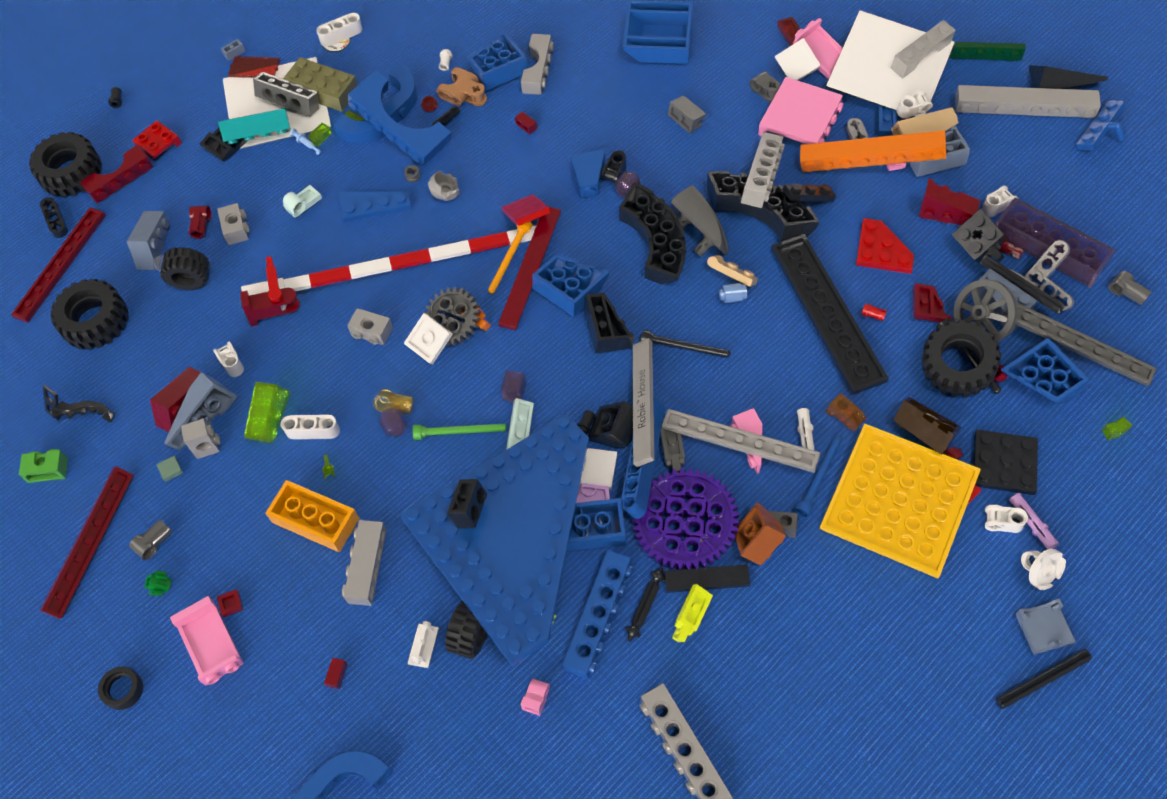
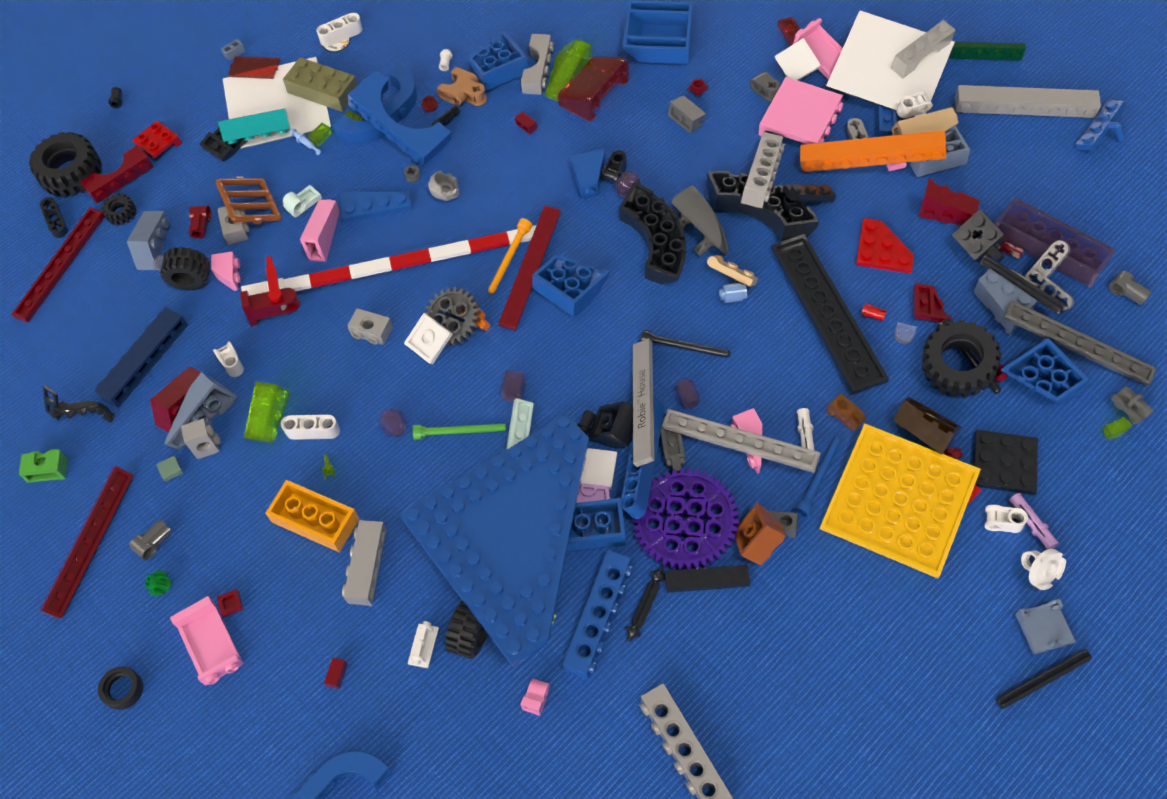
black tyre [50,279,128,350] -> none
dark grey brick [253,72,319,116] -> none
clear yellow piece [373,389,414,414] -> none
black brick [447,479,487,528] -> none
red tile [502,194,550,226] -> none
black wedge [584,293,635,353] -> none
neon yellow hinge [672,584,713,643] -> none
dark grey wheel [954,280,1018,342] -> none
white piece [982,186,1018,217] -> none
black wedge [1029,65,1108,89] -> none
none -> dark blue brick [94,307,188,408]
none -> black tyre [101,193,137,226]
none -> bright pink slope [211,252,241,291]
none -> dark orange bar [215,176,282,224]
none -> bright pink slope [300,199,340,262]
none -> clear neon green wedge [545,39,592,102]
none -> clear red windscreen [558,56,629,122]
none -> clear purple brick [675,379,700,408]
none -> dark red plate [688,79,708,96]
none -> clear tile [894,322,916,344]
none -> dark grey hips [1111,386,1154,424]

